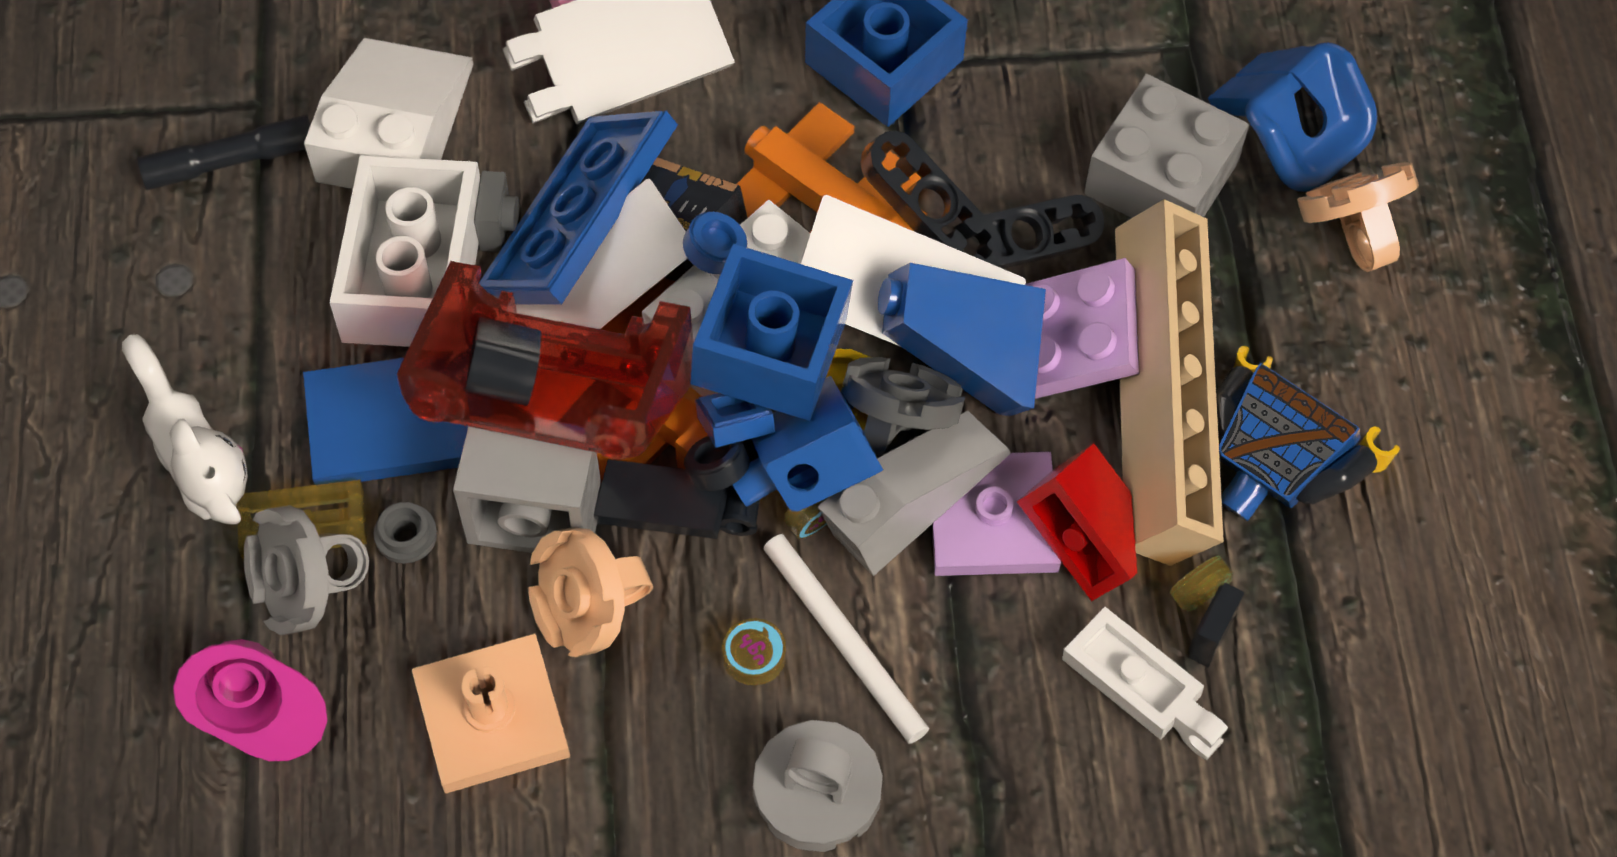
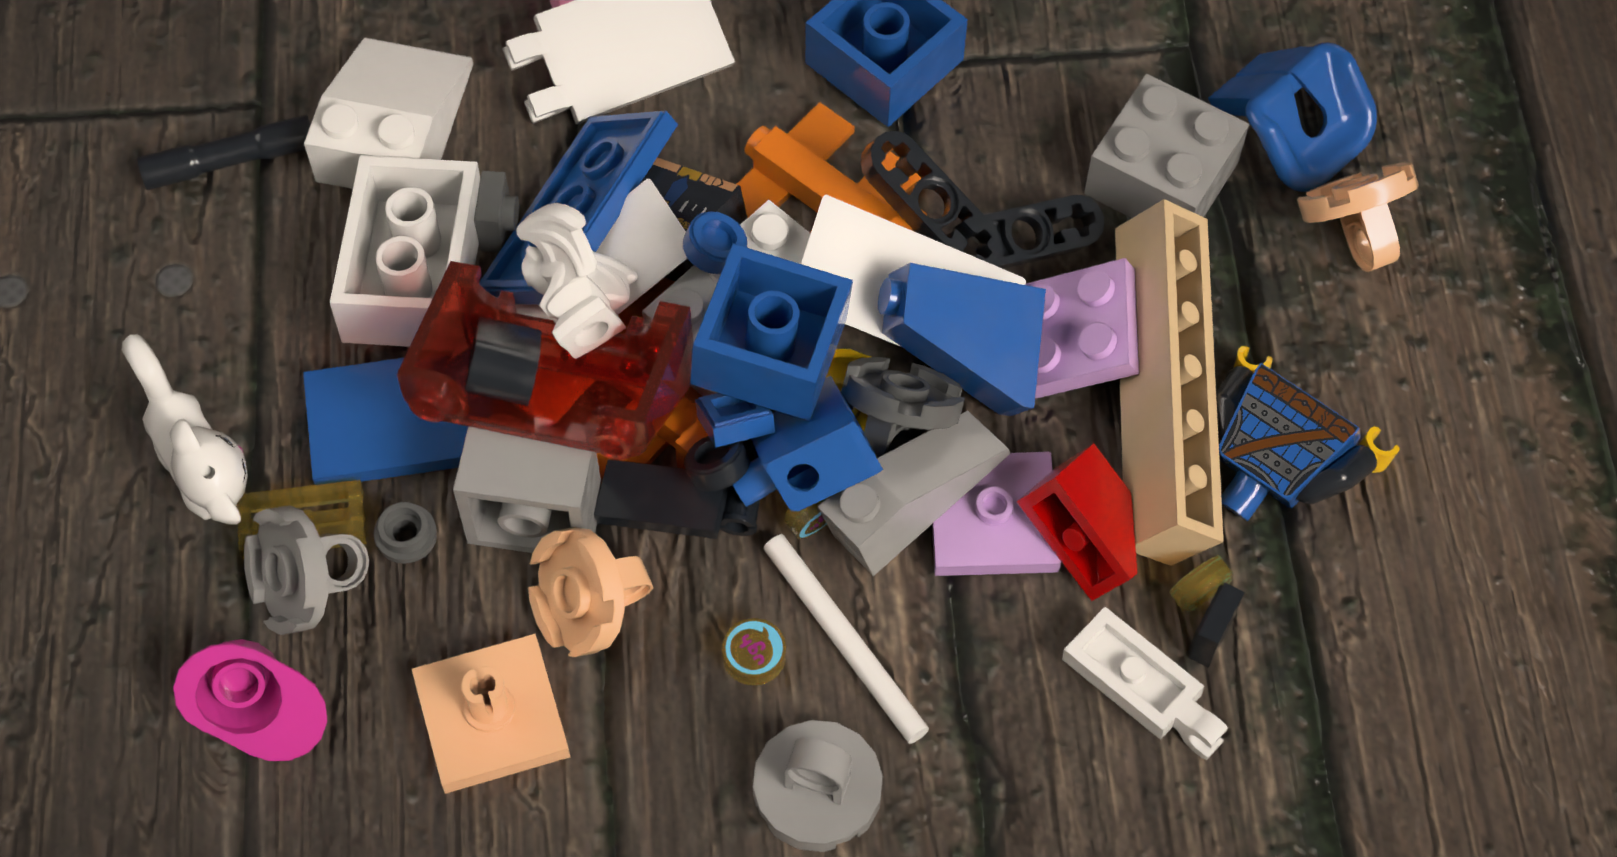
none -> white animal [516,203,638,359]

